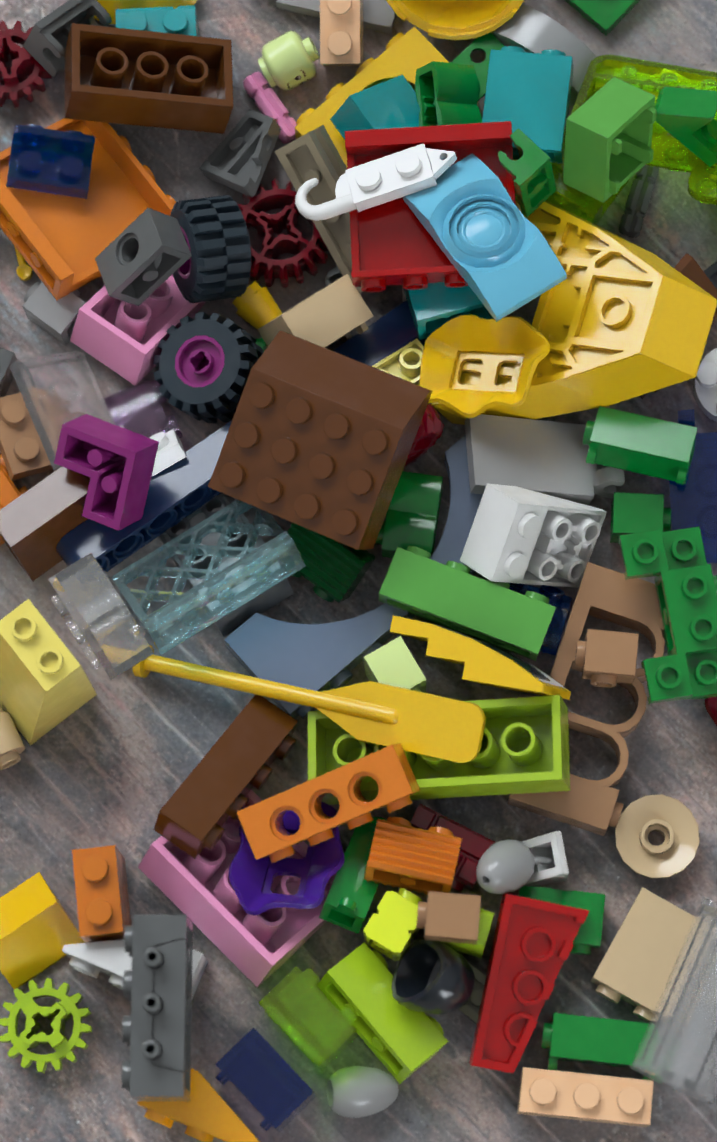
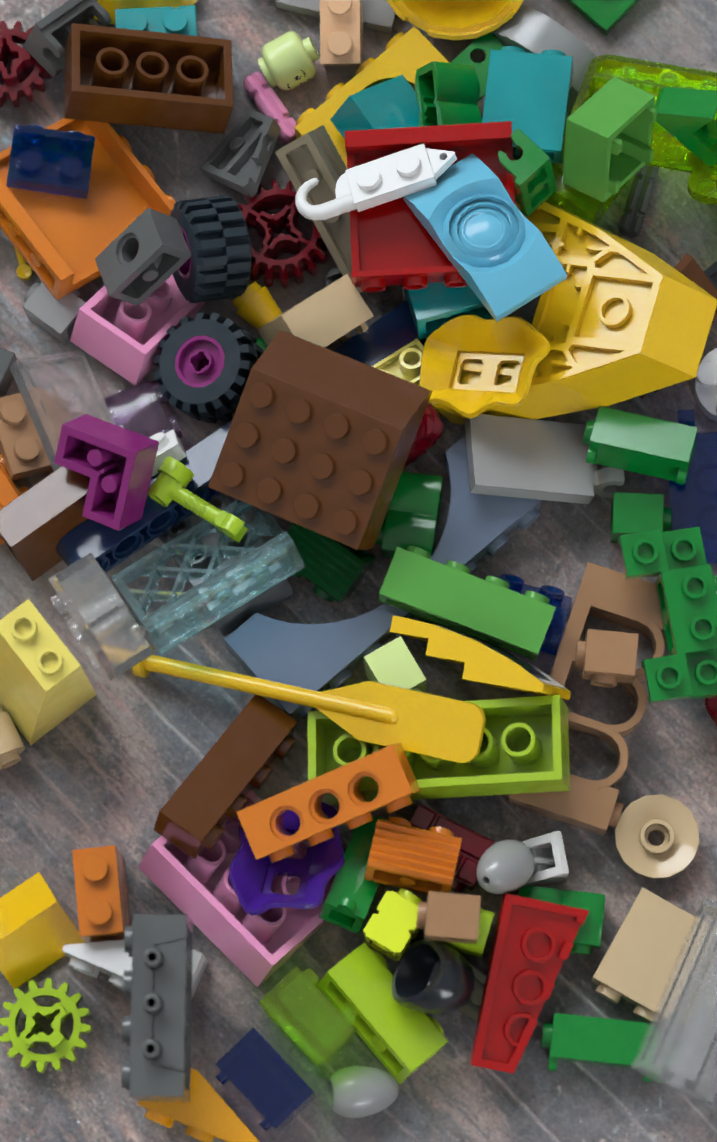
white slope [460,483,607,588] -> none
light nougat brick [517,1067,654,1127] -> none
none -> lime brick [147,456,248,543]

